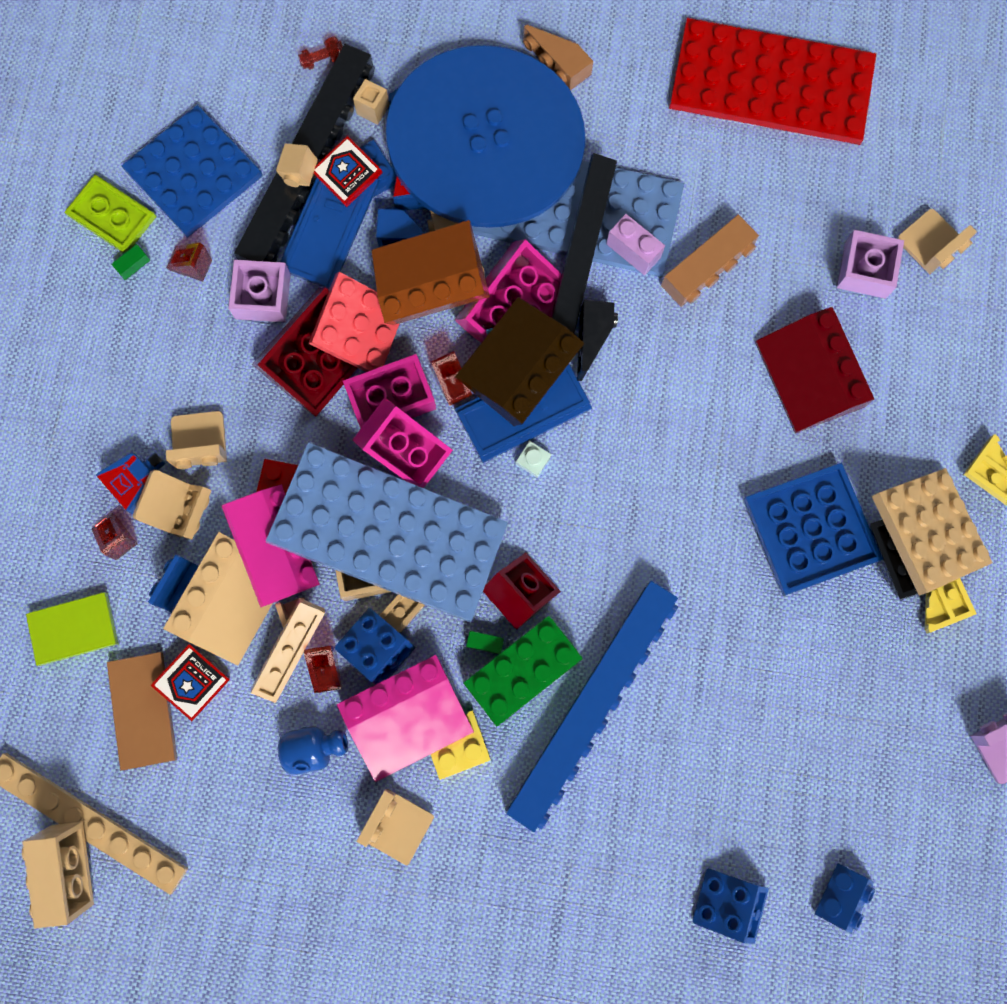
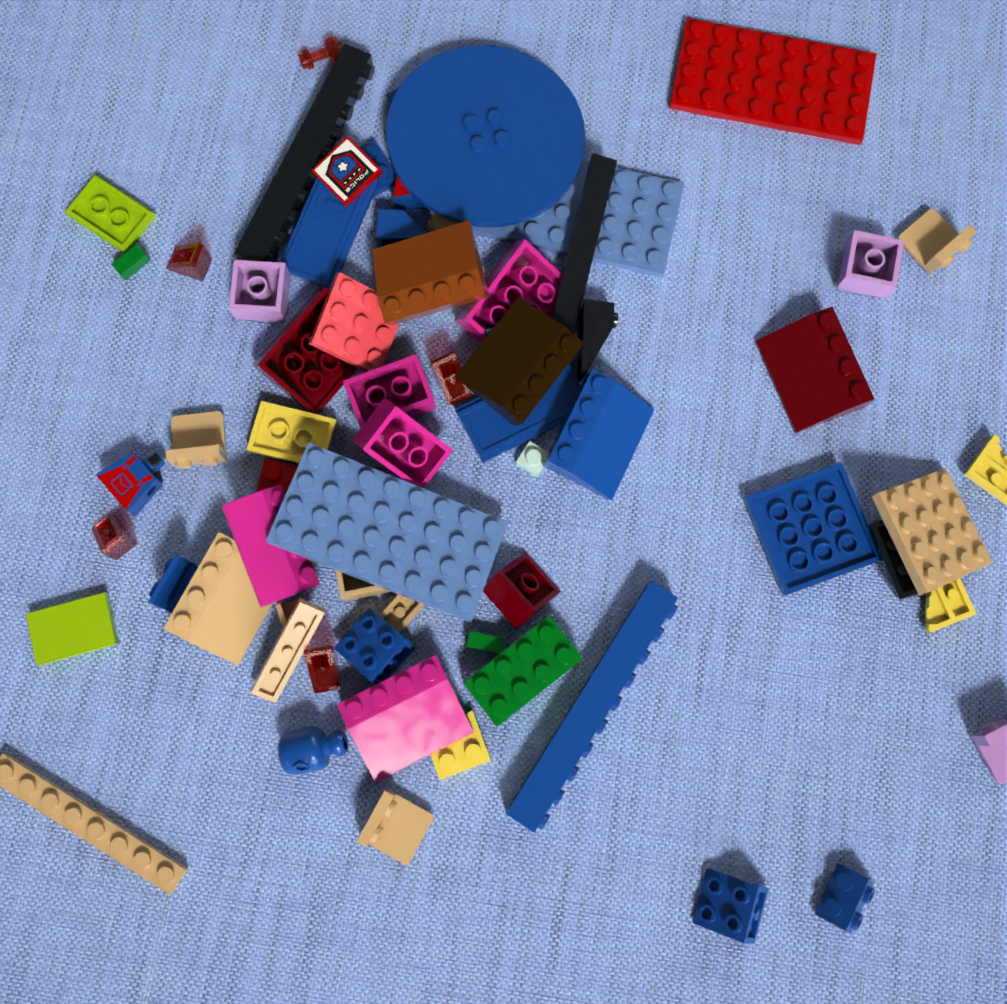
tan brick [22,821,94,929] -> none
medium nougat tile [107,652,177,771] -> none
blue plate [122,105,263,238] -> none
tan bracket [133,470,212,540] -> none
tile [150,644,230,721] -> none
tan brick [276,143,318,187] -> none
tan panel [353,79,389,125] -> none
medium nougat slope [523,25,593,90] -> none
lavender brick [606,214,665,276] -> none
medium nougat brick [661,214,759,307] -> none
none -> light yellow plate [246,401,337,464]
none -> blue slope [542,368,654,501]

